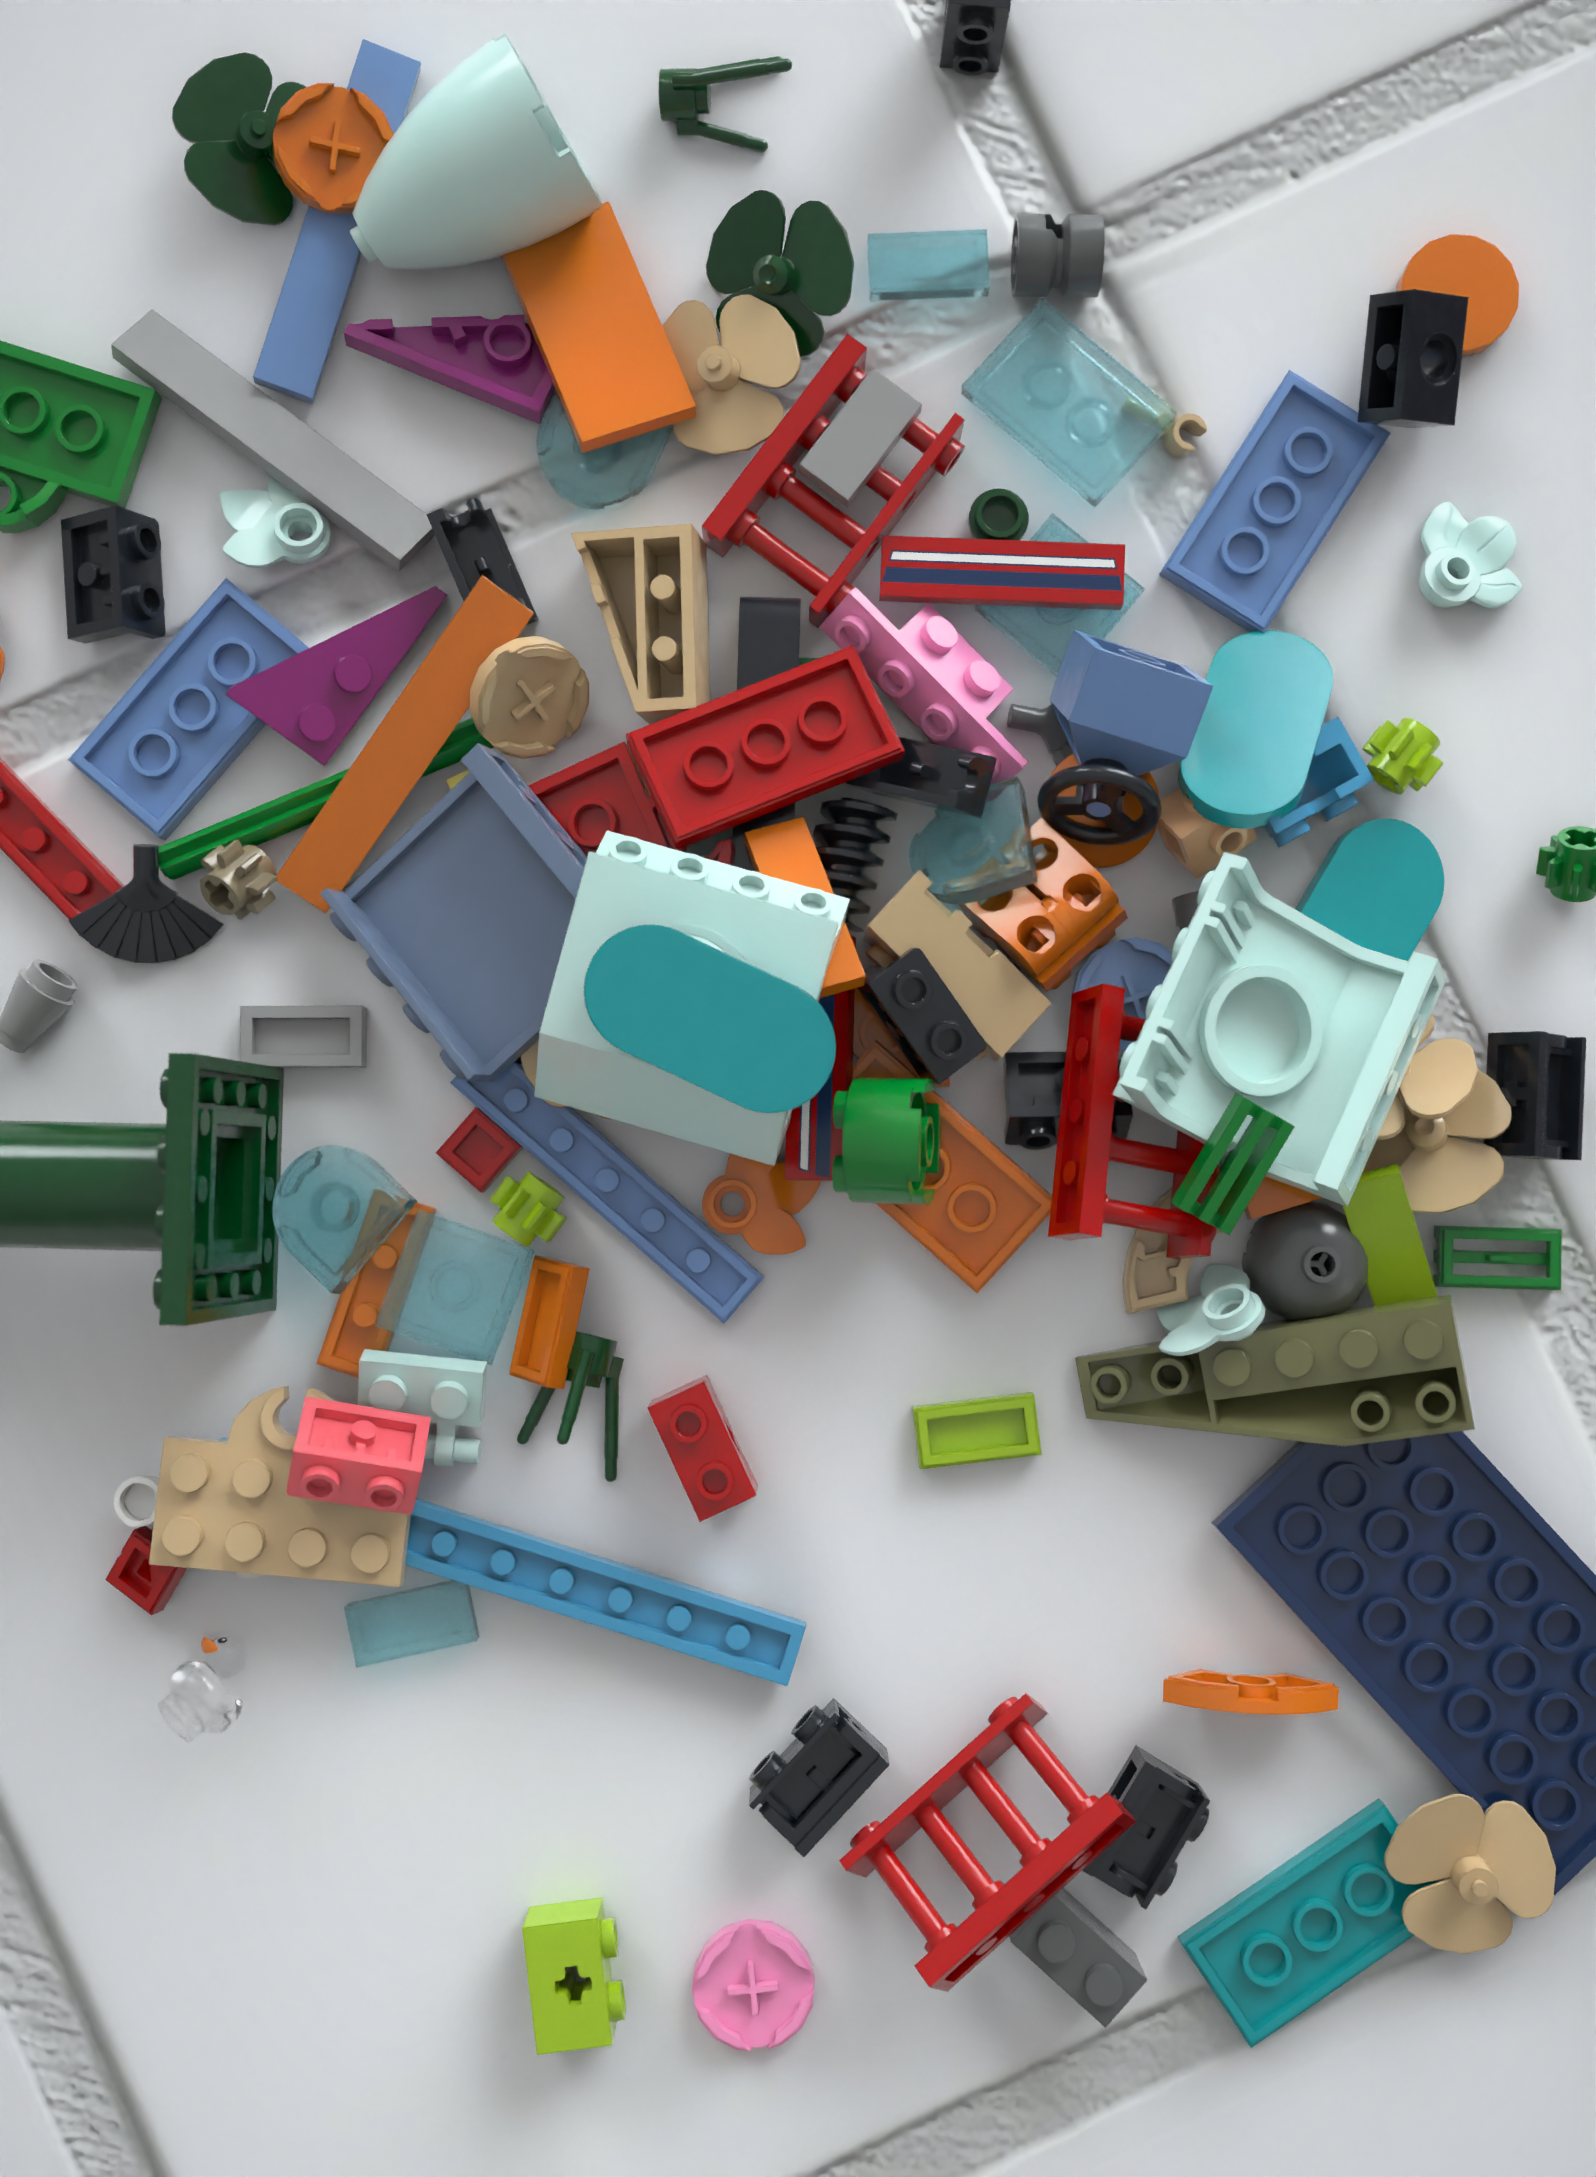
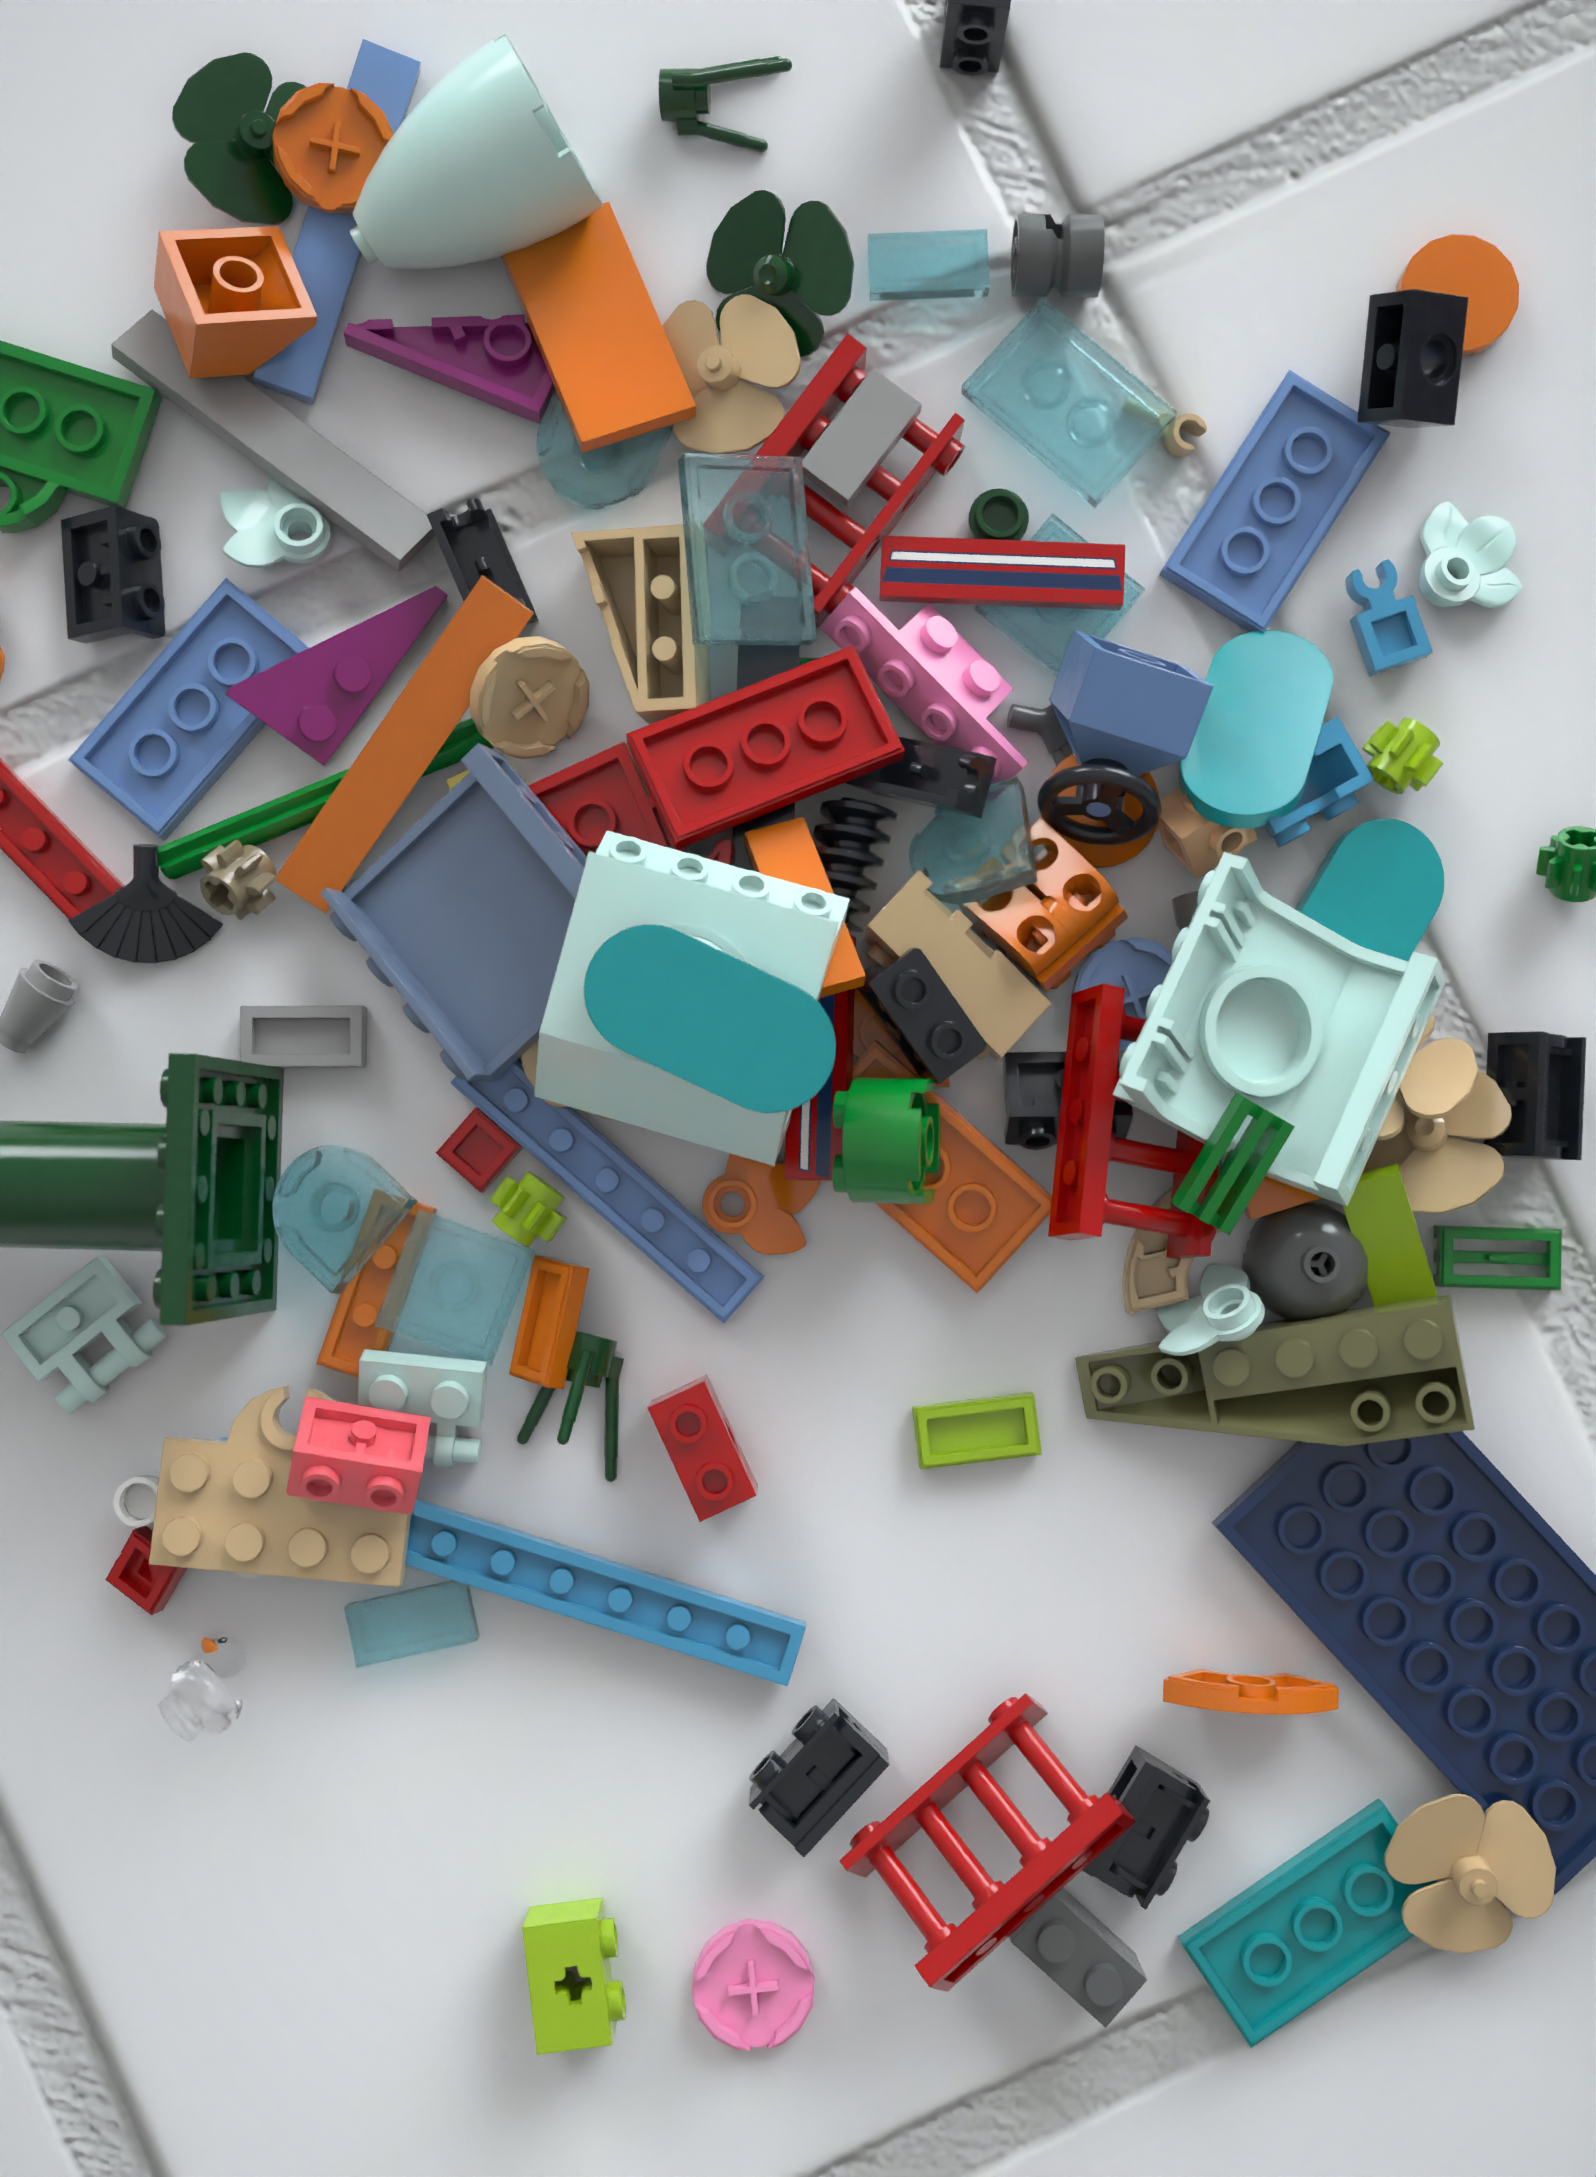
none -> light aqua plate [0,1255,168,1414]
none -> orange slope [154,226,317,379]
none -> clear light blue tile [678,453,817,645]
none -> dark azure plate [1345,559,1433,677]

